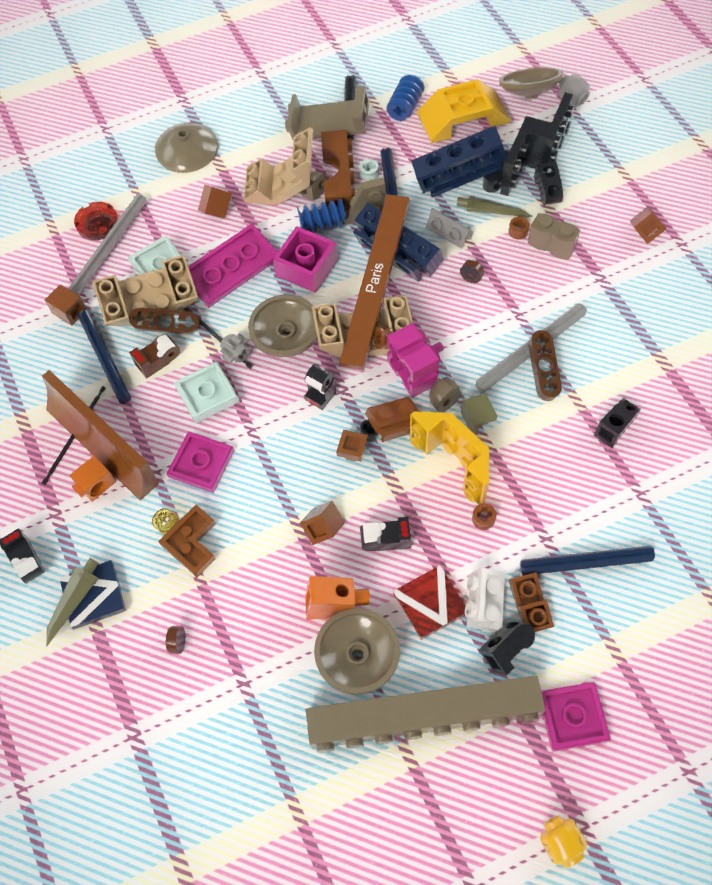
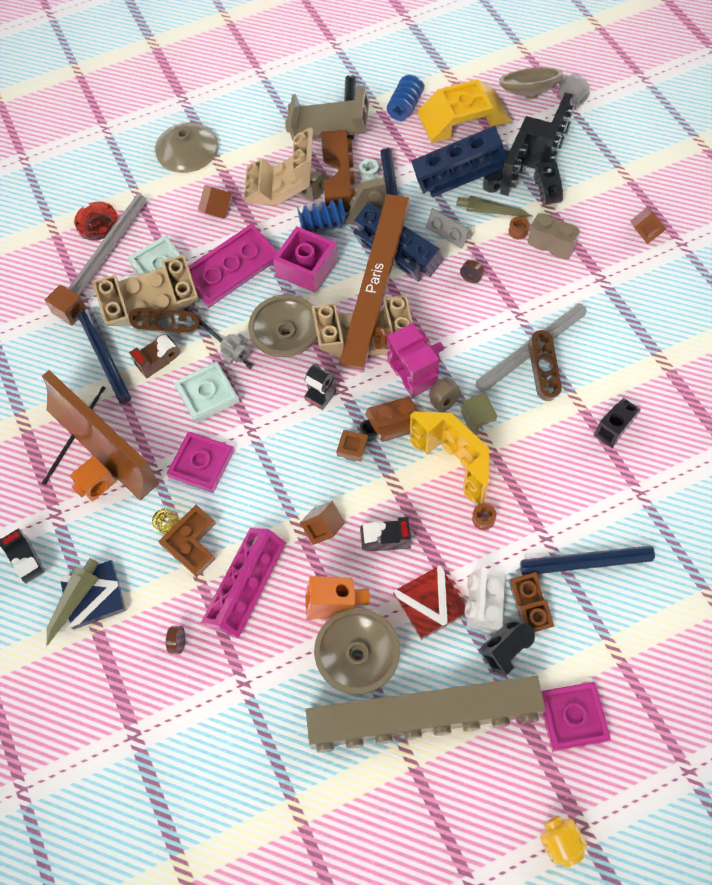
none -> dark pink fence [201,528,287,639]

